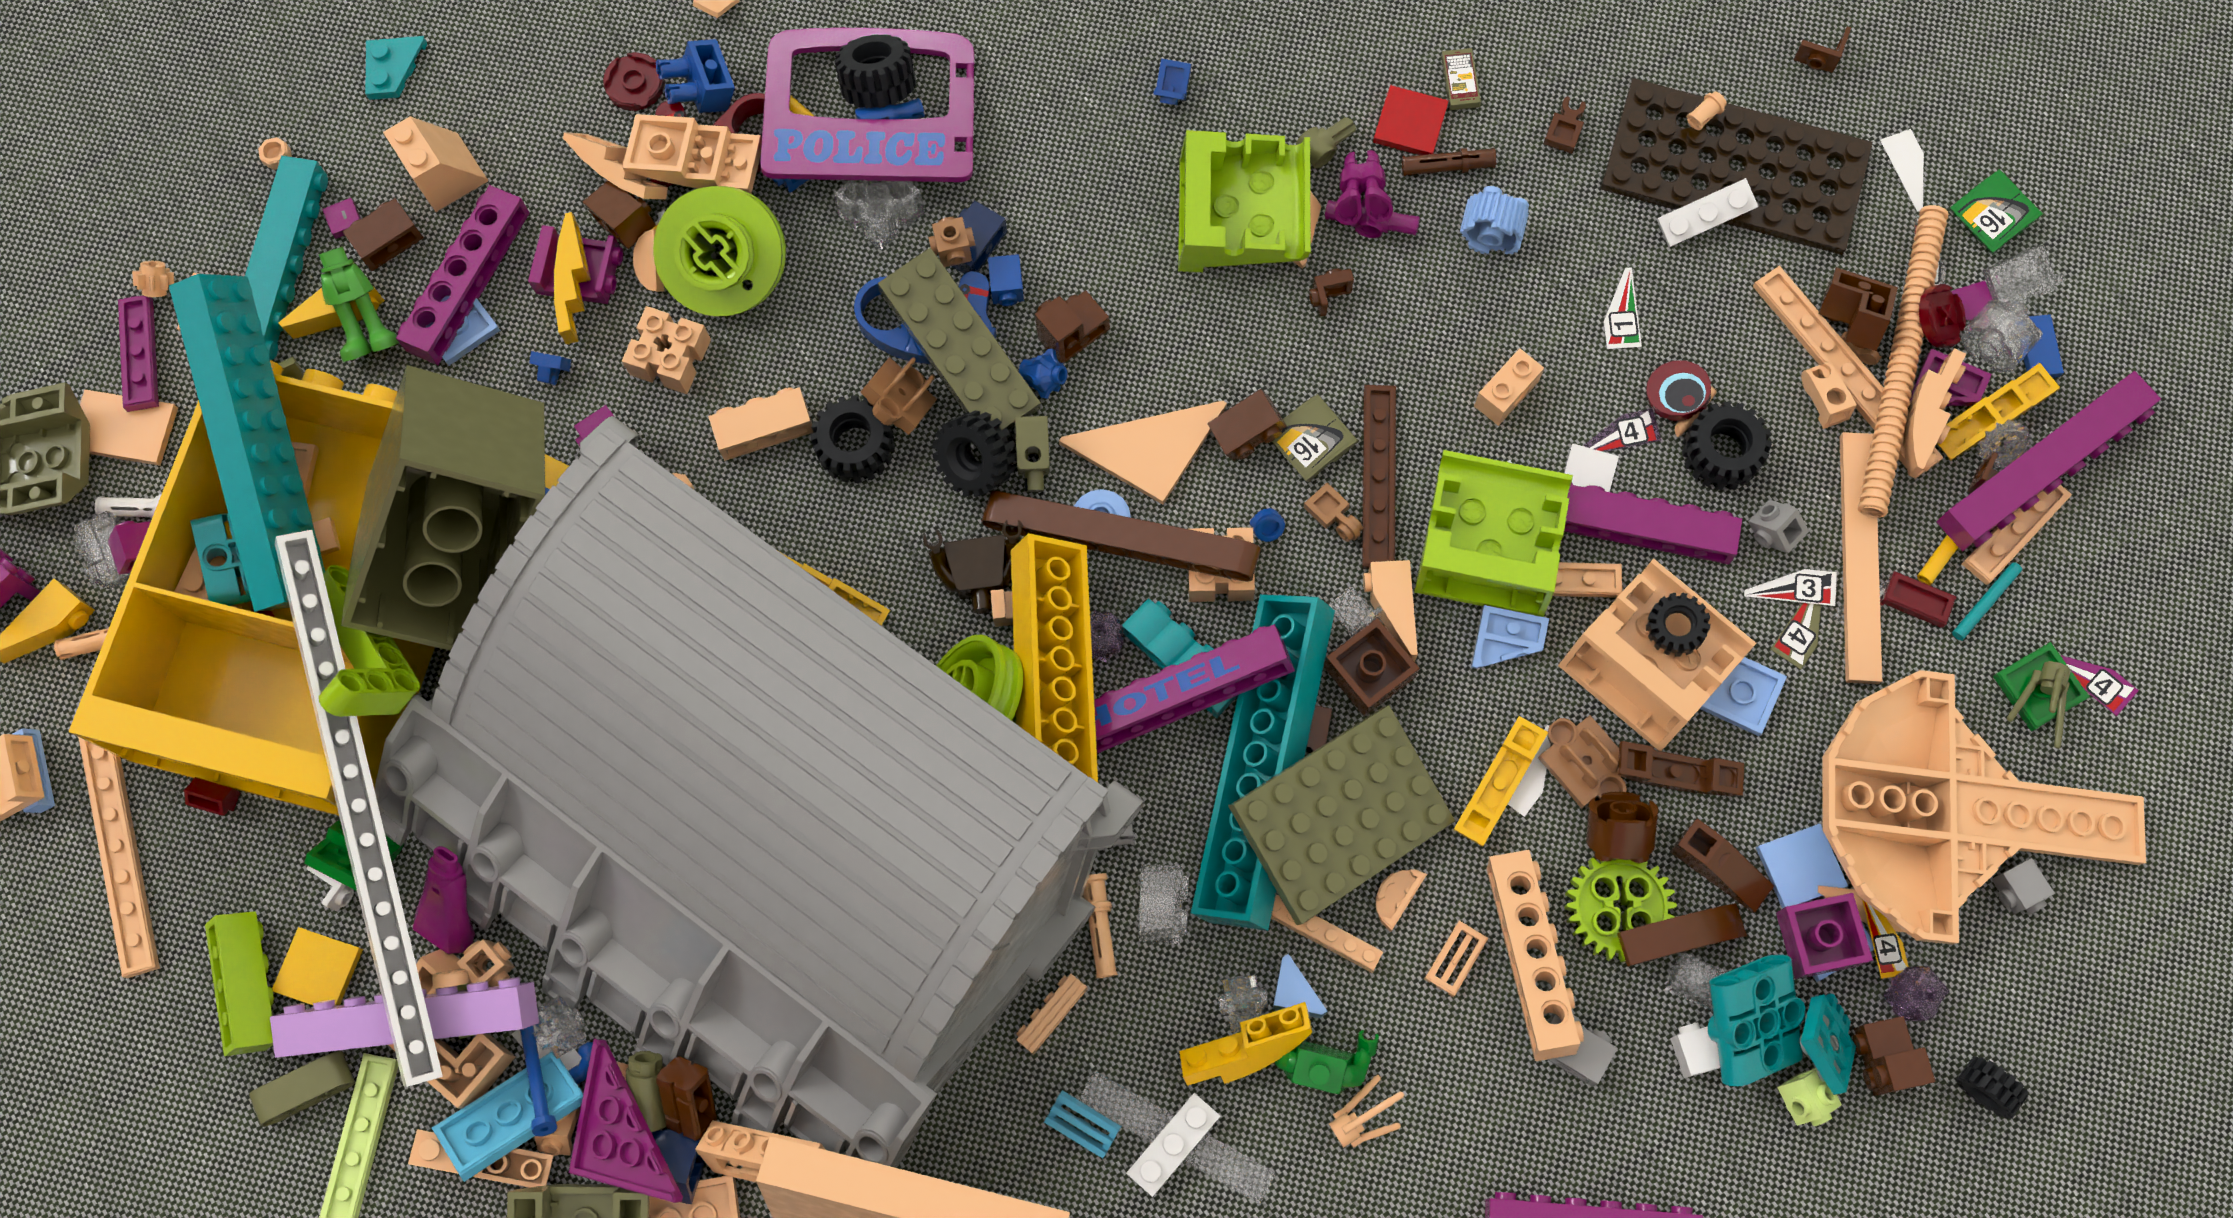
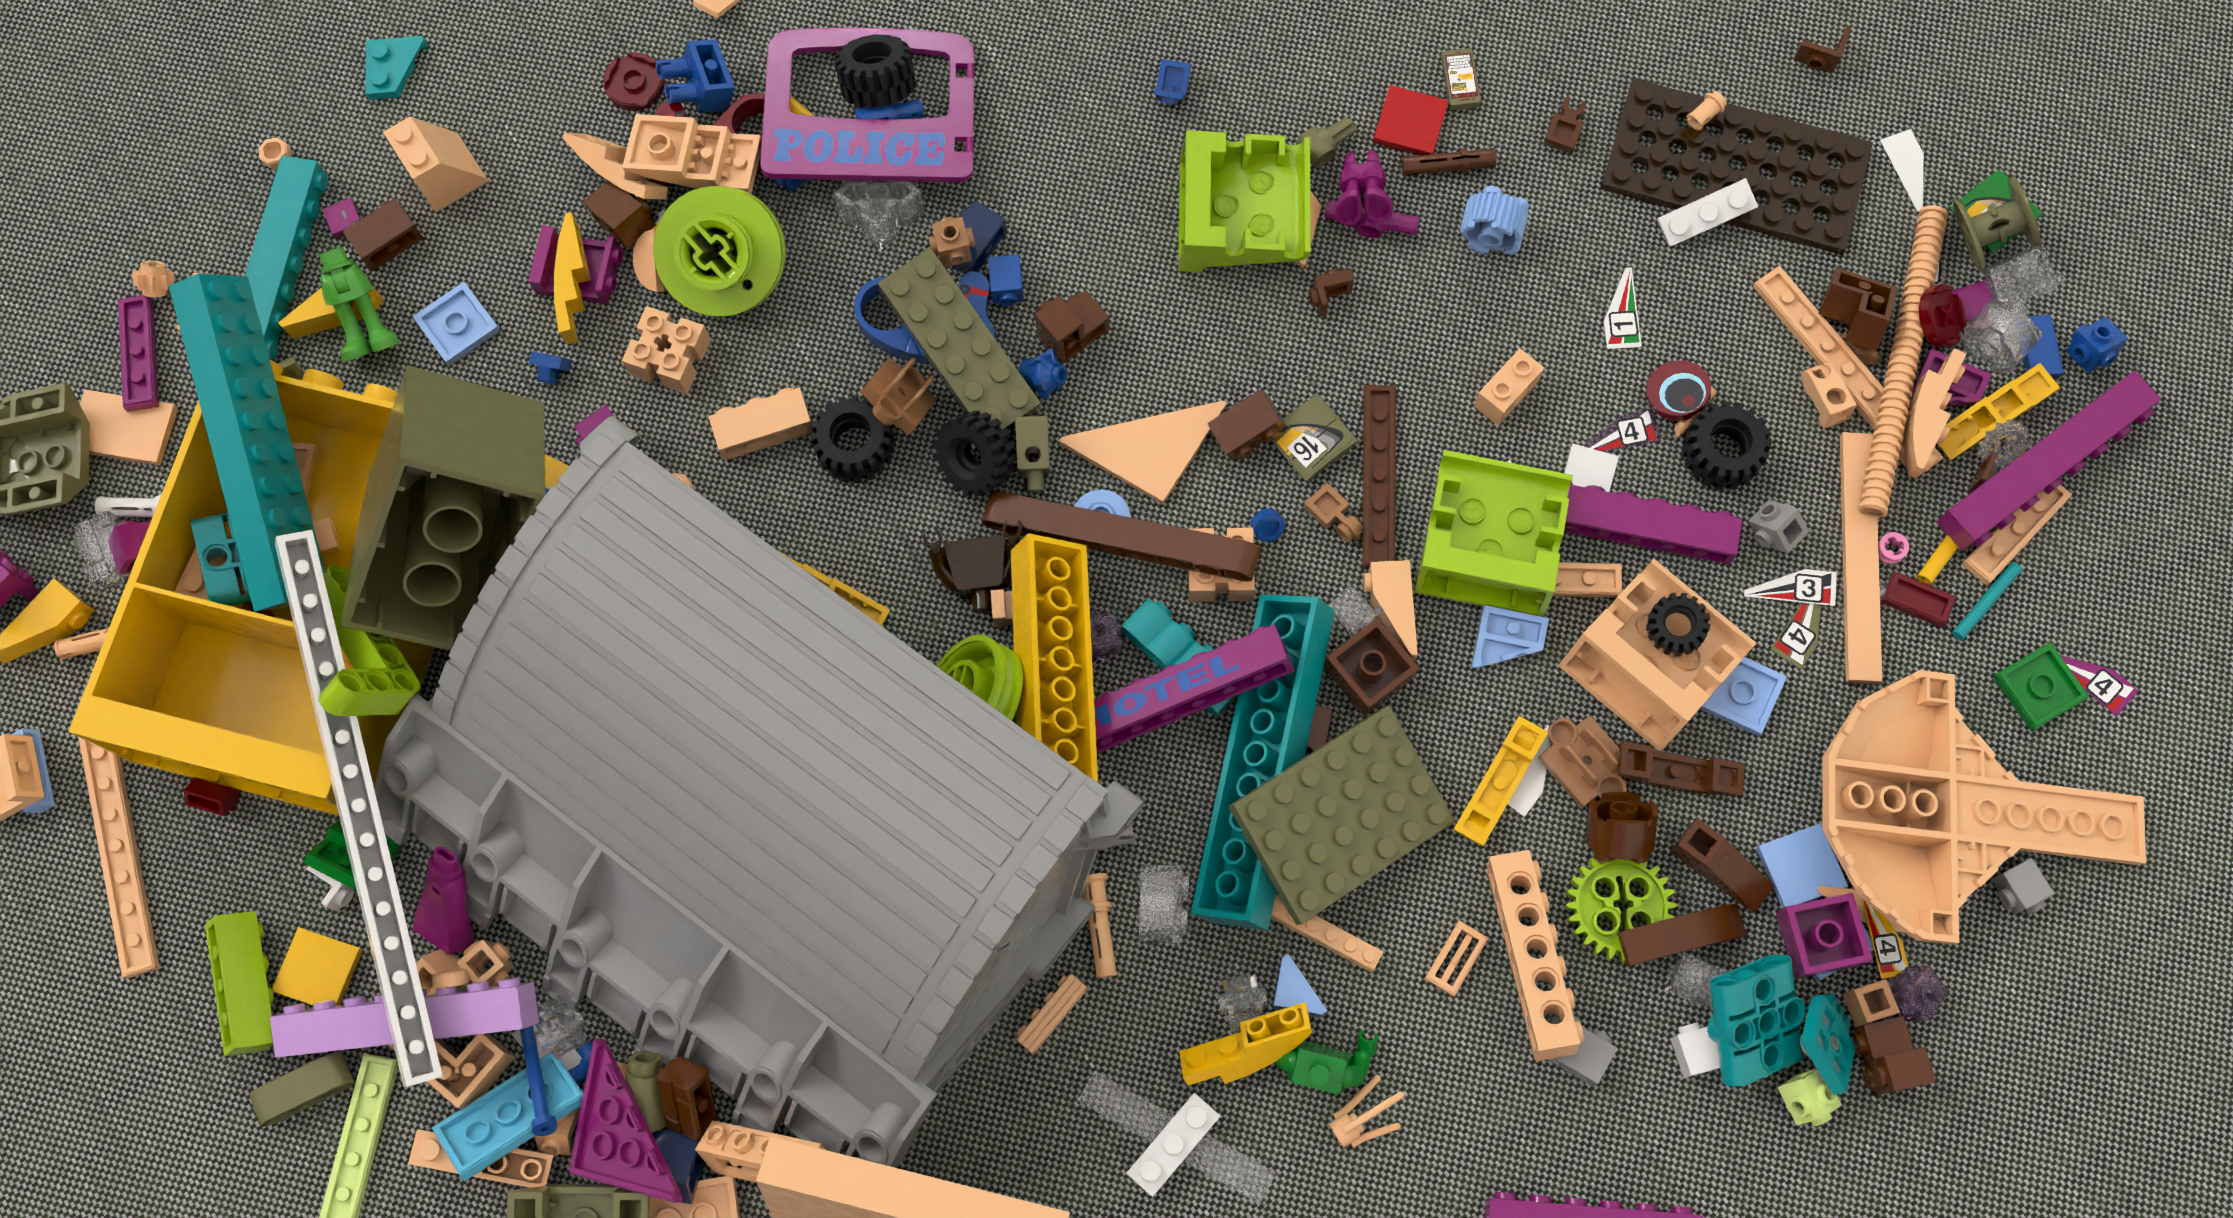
magenta brick [396,185,530,365] -> none
medium azure tile [1044,1090,1121,1159] -> none
light nougat tile [1375,869,1427,932] -> none
black tyre [1956,1056,2029,1119] -> none
olive plant [2007,661,2071,749] -> none
none -> medium nougat brick [1842,979,1900,1027]
none -> bright pink bush [1878,532,1909,564]
none -> olive piece [1952,176,2042,272]
none -> blue brick [2066,317,2128,373]

